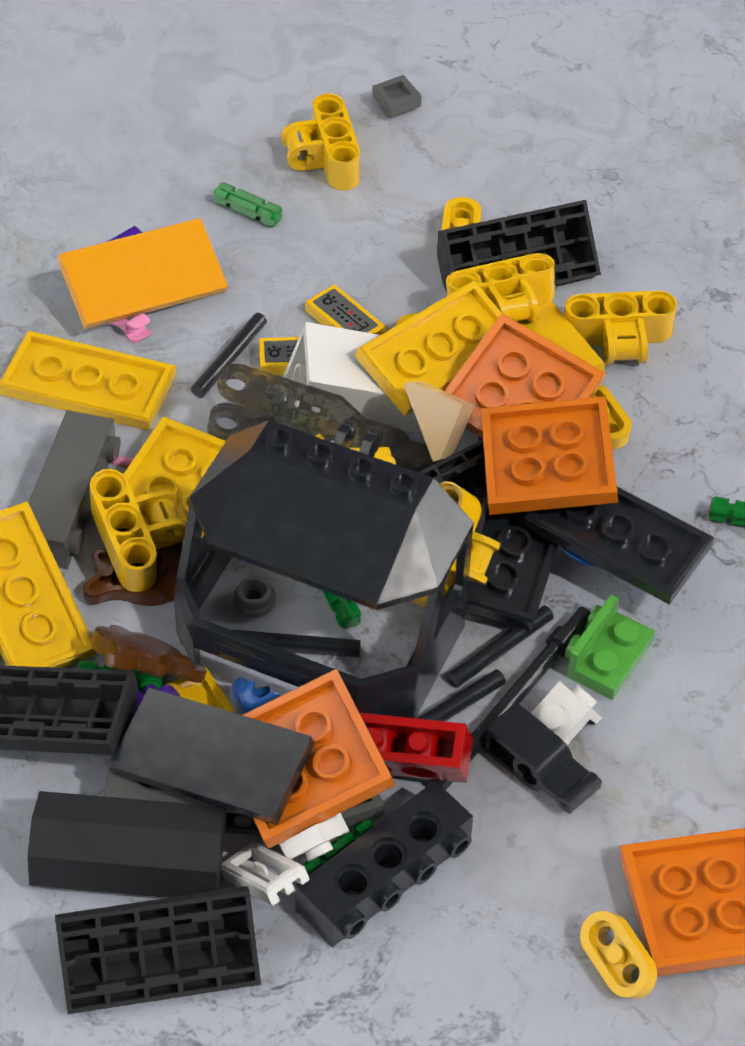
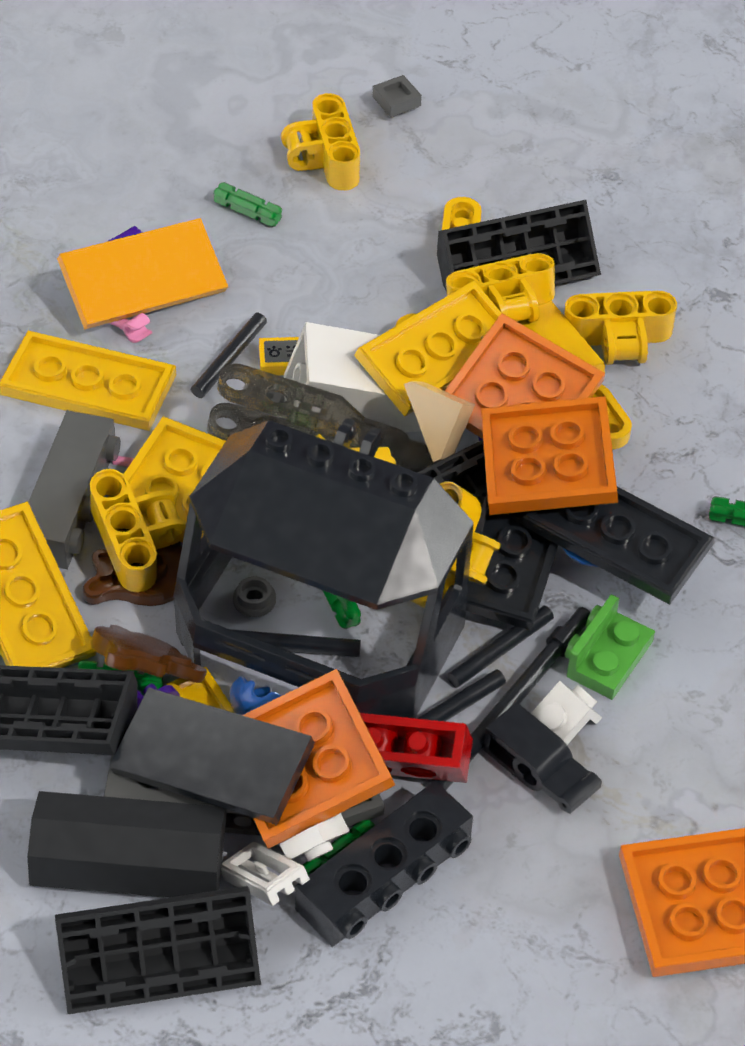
tile [305,284,386,335] -> none
yellow plate [580,911,657,999] -> none

